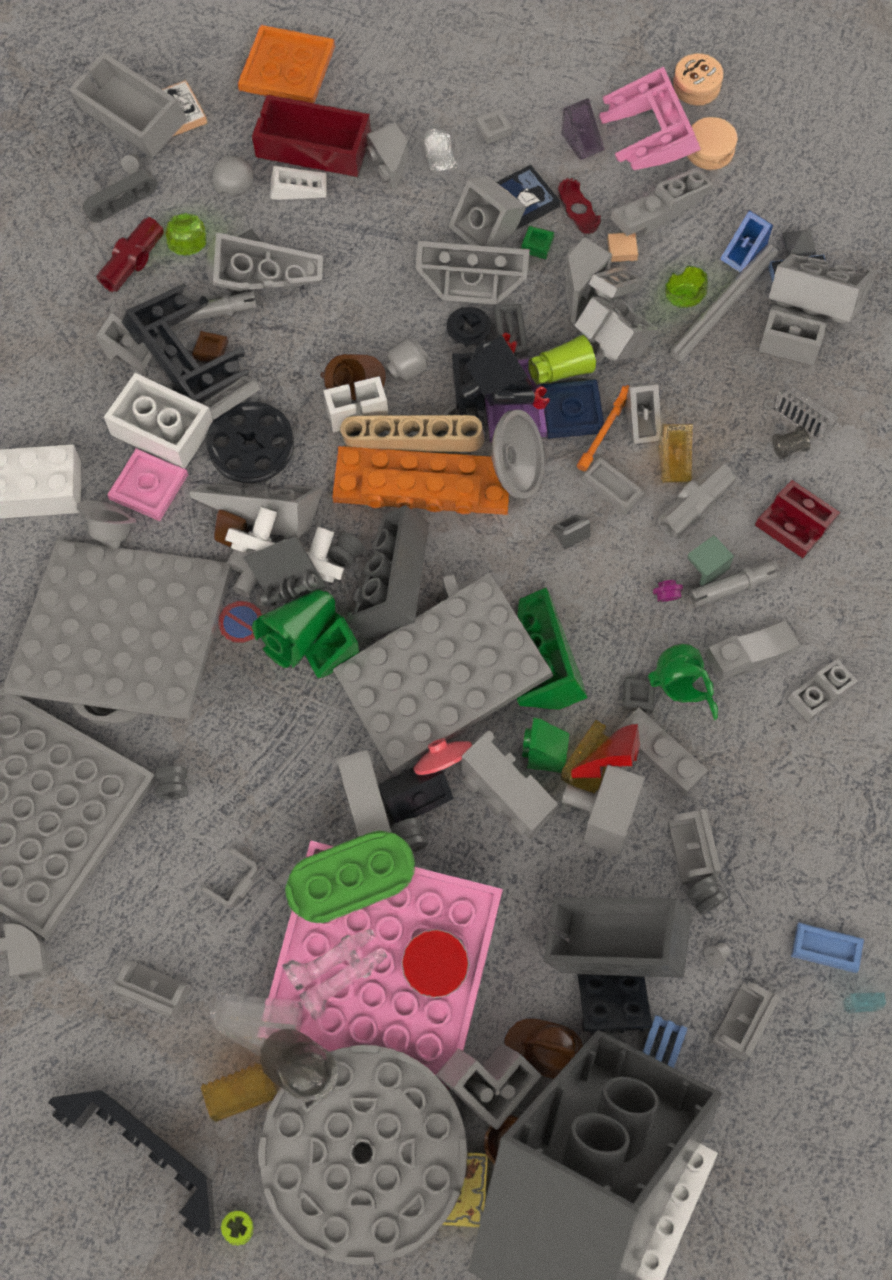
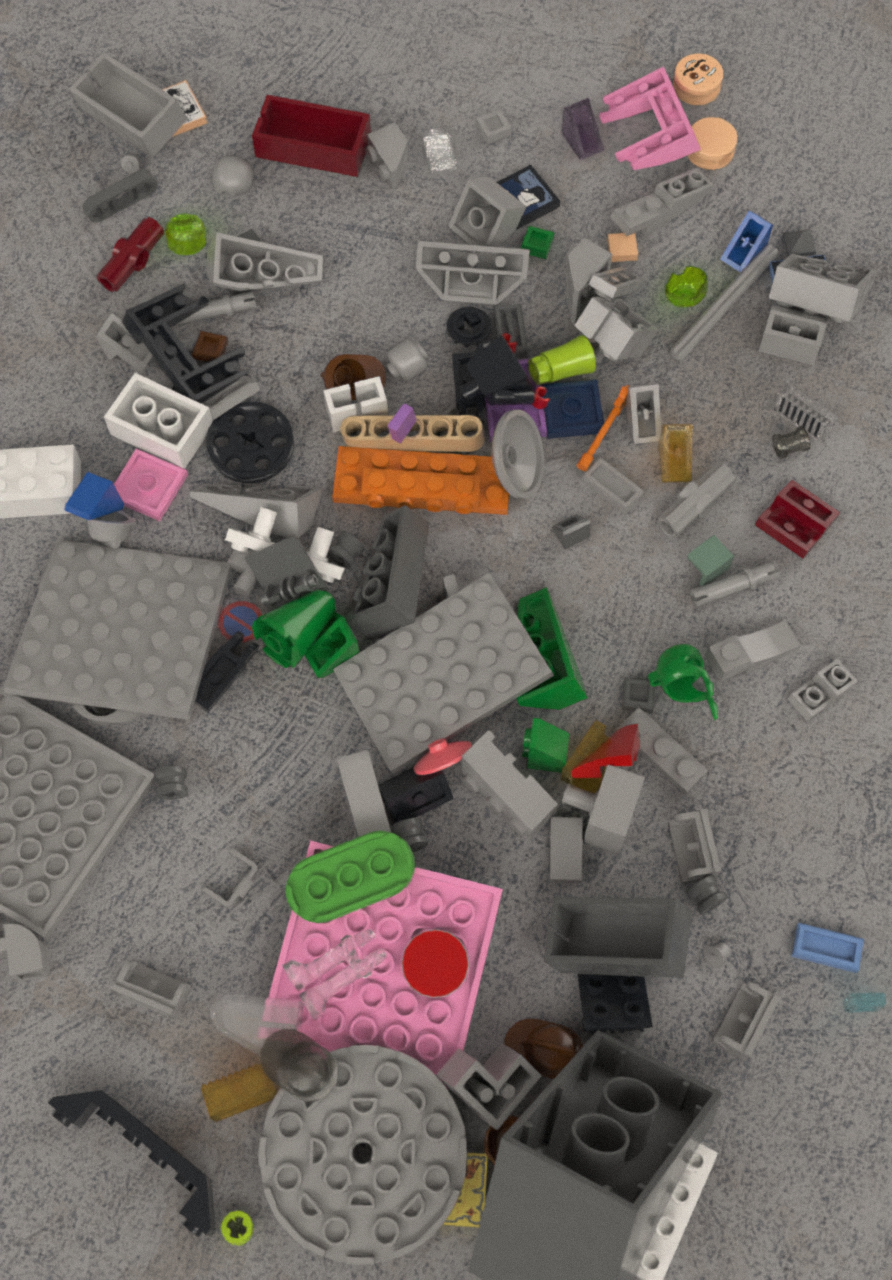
reddish brown slope [214,509,249,548] -> none
orange plate [238,25,335,103] -> none
white slope [270,166,327,200] -> none
dark red piece [558,178,601,234] -> none
medium blue tile [642,1016,687,1068] -> none
magenta plate [653,580,683,602] -> none
none -> blue slope [64,472,124,520]
none -> black hinge [195,631,259,713]
none -> medium lavender tile [388,403,417,444]
none -> light grey tile [549,817,583,883]

